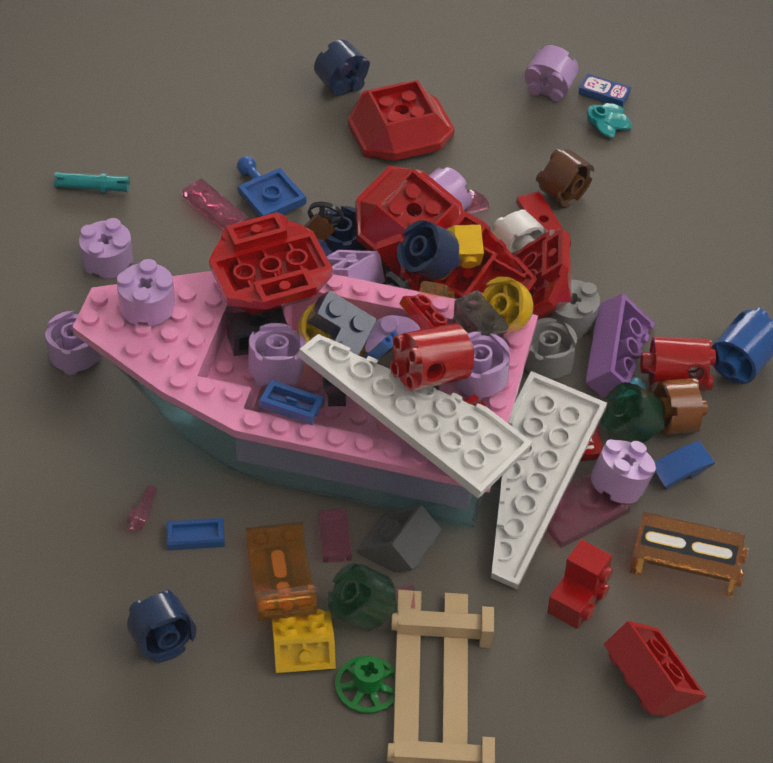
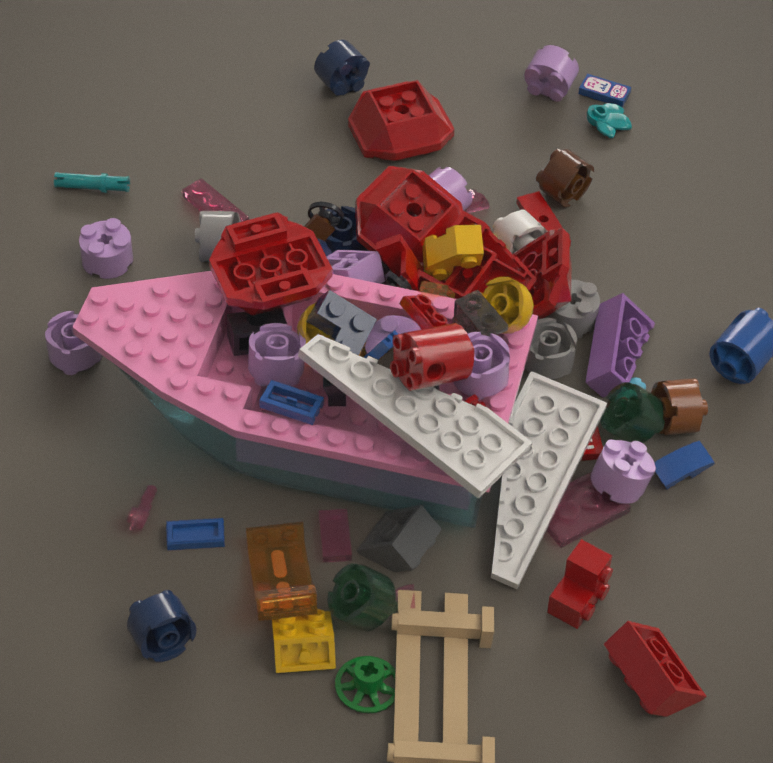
lavender brick [117,259,175,326] -> none
blue plate [237,156,306,217] -> none
dark blue brick [397,220,461,282] -> none
clear orange panel [630,512,749,597] -> none
red cylinder [640,336,716,392] -> none
none -> light grey brick [195,211,241,262]

